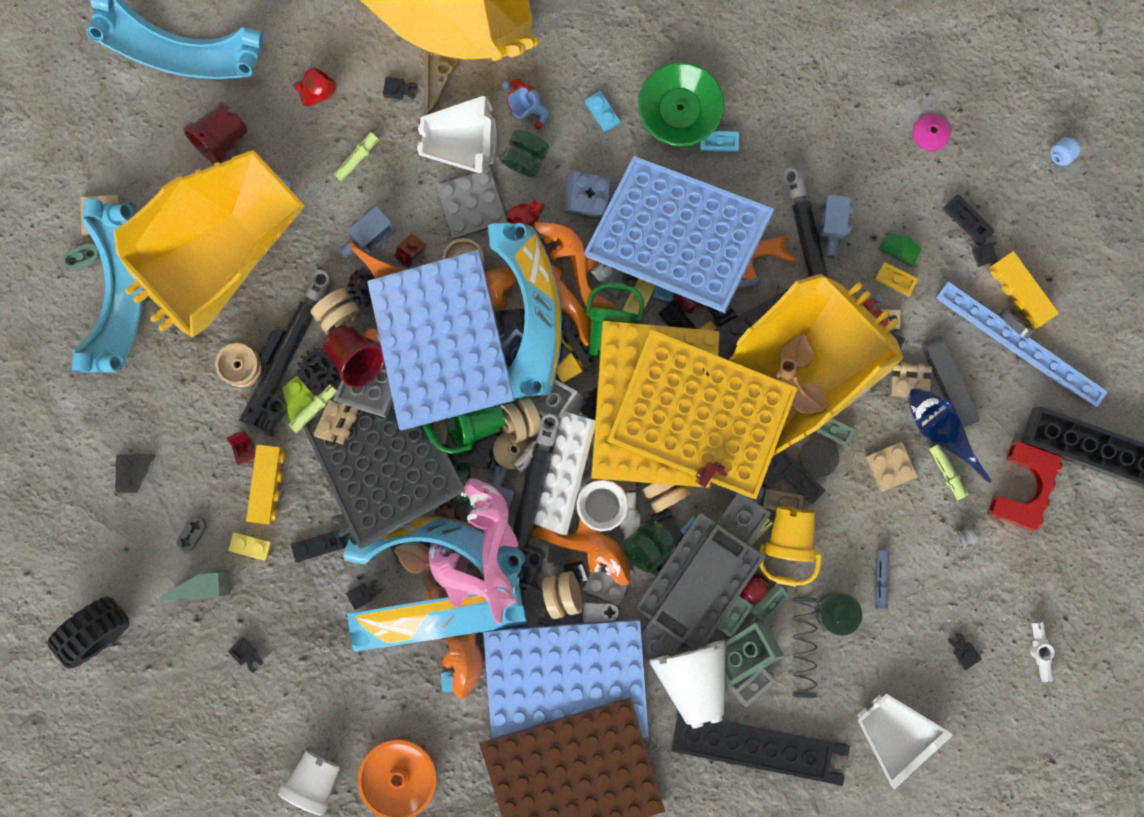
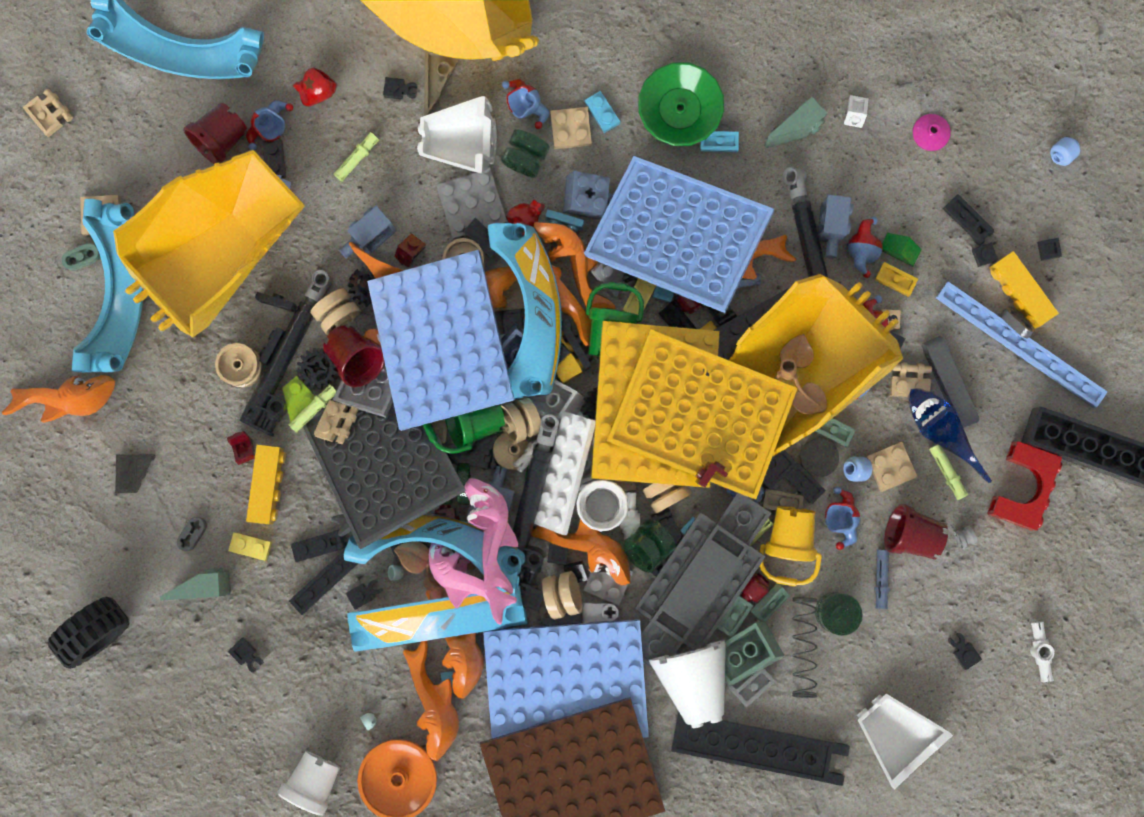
none -> orange piece [2,375,115,423]
none -> tan plate [23,89,73,138]
none -> medium blue piece [245,100,294,151]
none -> black plate [255,292,297,312]
none -> black plate [262,139,286,178]
none -> black plate [289,550,359,615]
none -> light aqua hinge [360,713,377,730]
none -> light aqua hinge [388,565,404,581]
none -> orange piece [403,641,459,761]
none -> black plate [462,217,495,257]
none -> medium azure plate [545,209,584,232]
none -> tan plate [550,107,592,149]
none -> sand green slope [764,97,827,148]
none -> medium blue piece [825,486,861,550]
none -> light blue head [843,456,873,482]
none -> white bracket [844,95,869,128]
none -> piece [848,217,882,278]
none -> dark red piece [884,504,948,560]
none -> black plate [1037,238,1062,261]

